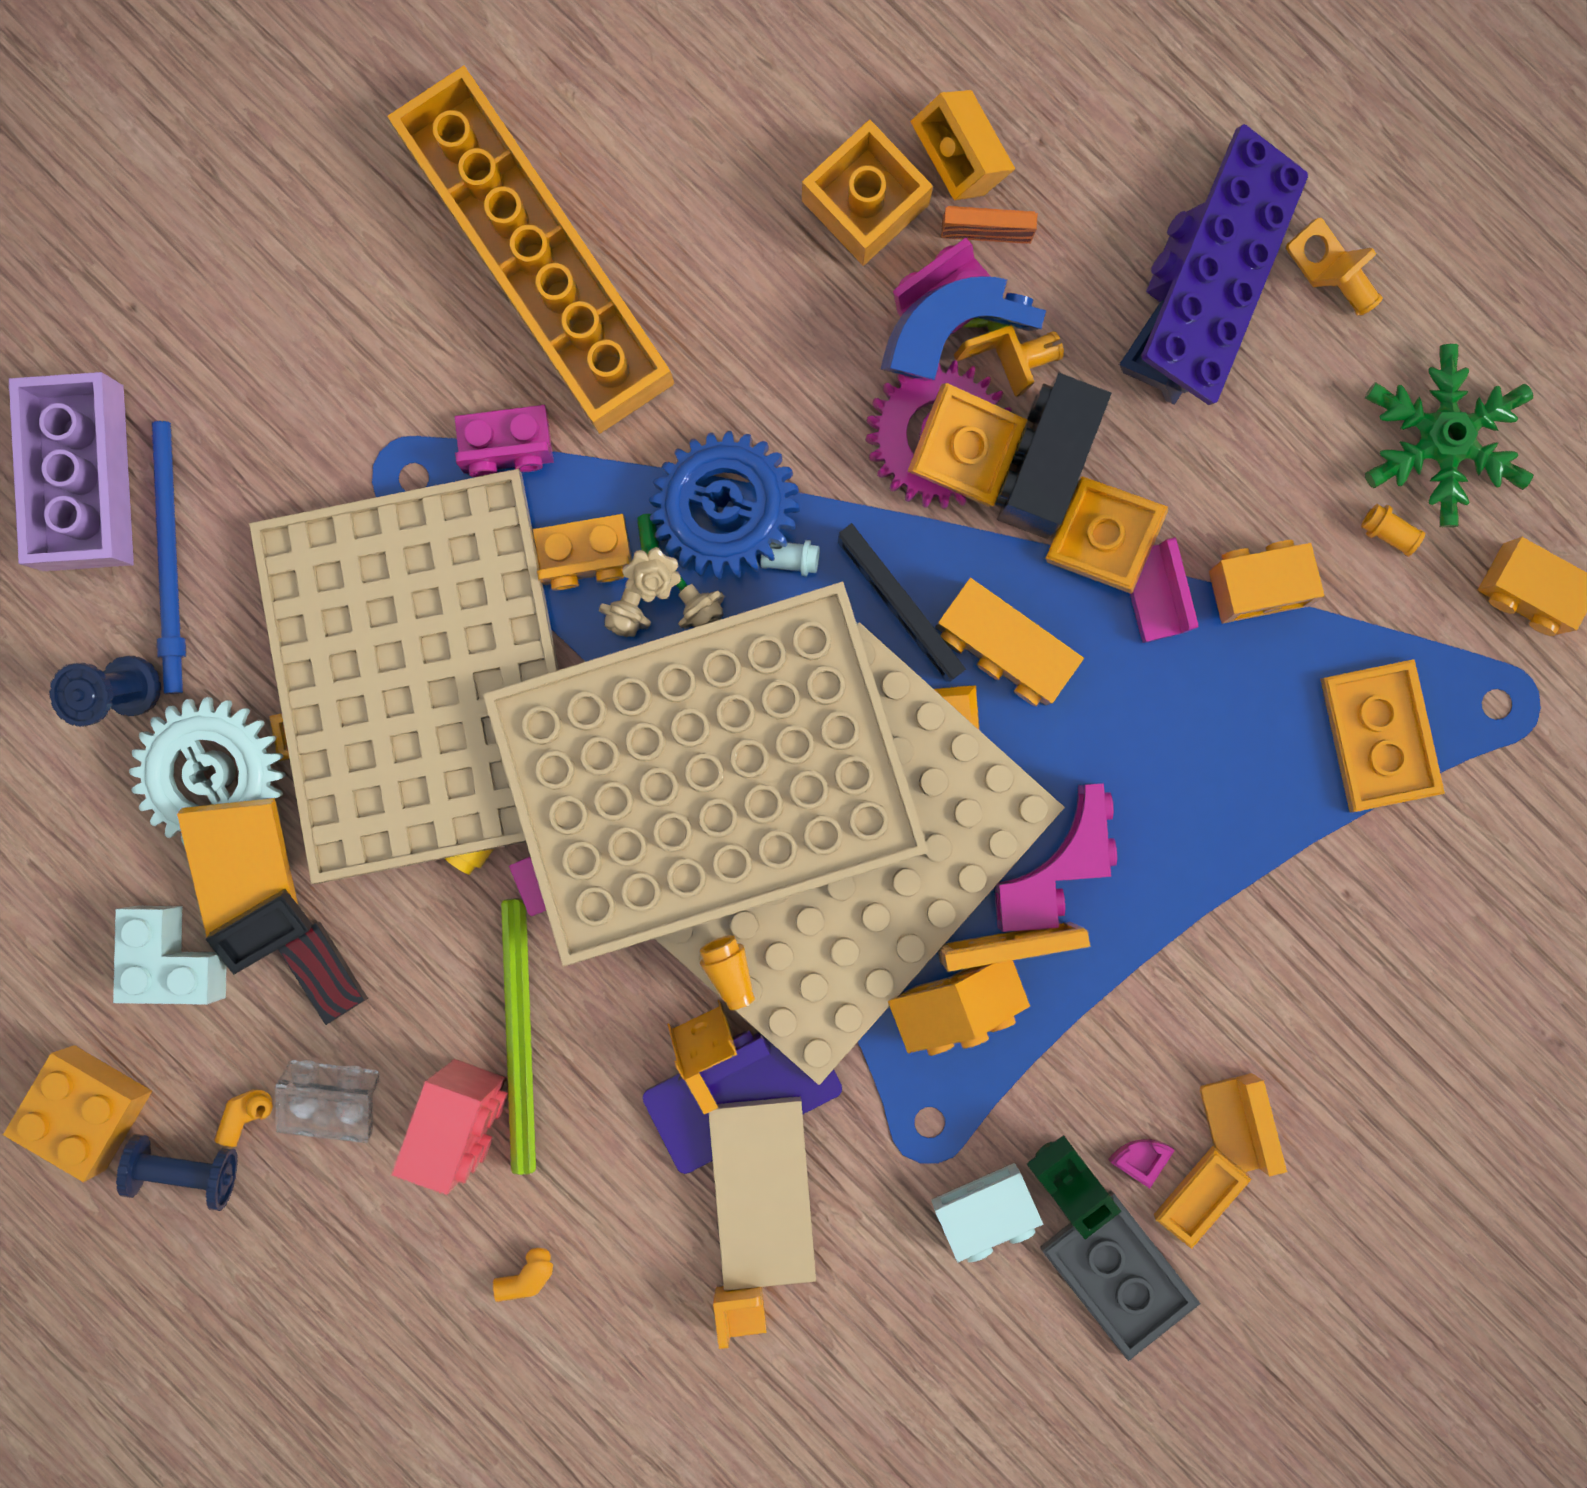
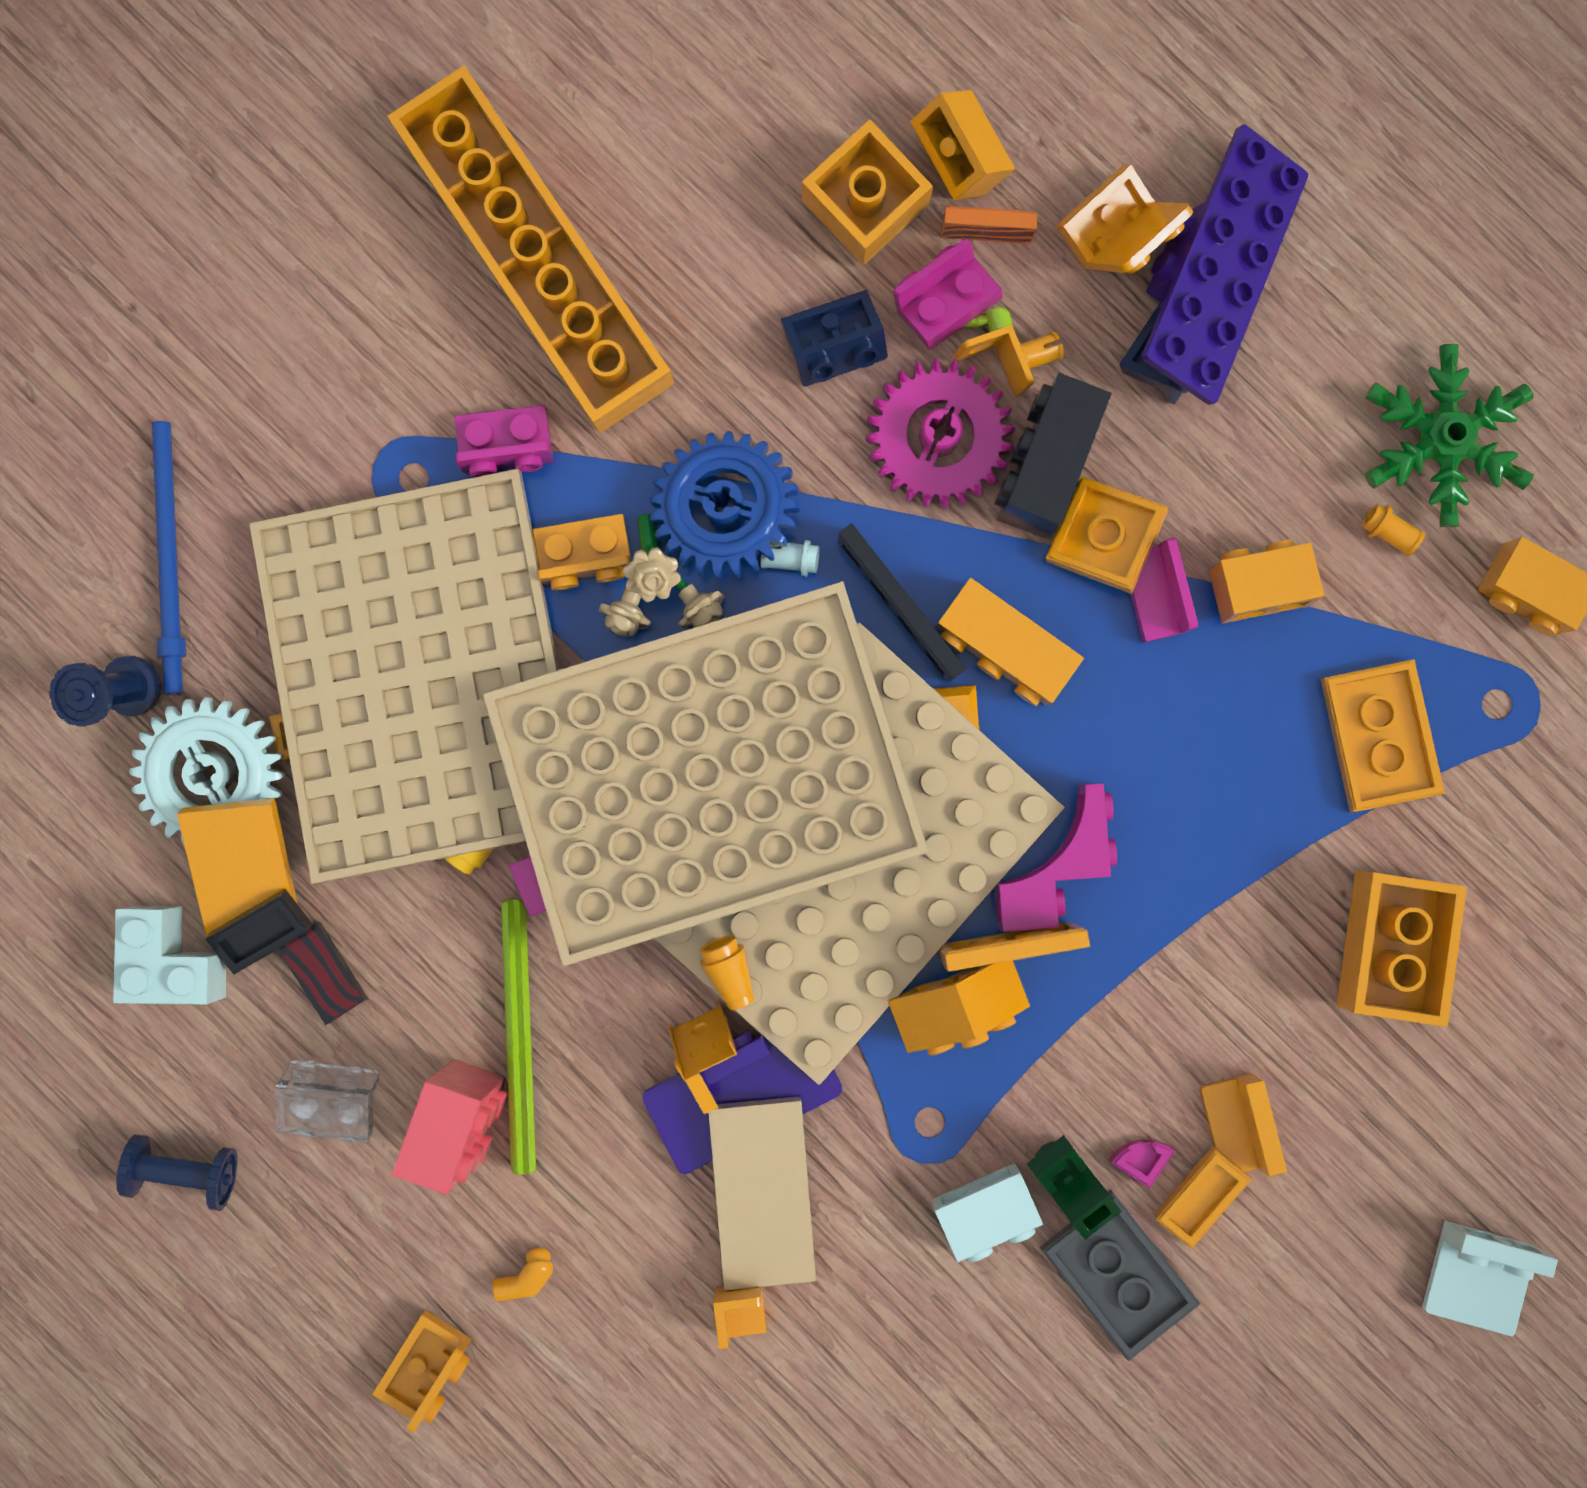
light orange brick [3,1045,152,1182] -> none
lavender brick [9,372,134,571] -> none
light orange arm [214,1089,273,1147] -> none
blue arch [881,276,1046,381] -> none
light orange tile [908,383,1028,506] -> none
light orange bracket [1286,218,1383,316] -> none
none -> light orange bracket [372,1310,472,1434]
none -> dark blue bracket [781,290,888,386]
none -> light orange bracket [1056,165,1193,274]
none -> light orange brick [1336,870,1467,1027]
none -> light aqua bracket [1422,1220,1558,1336]

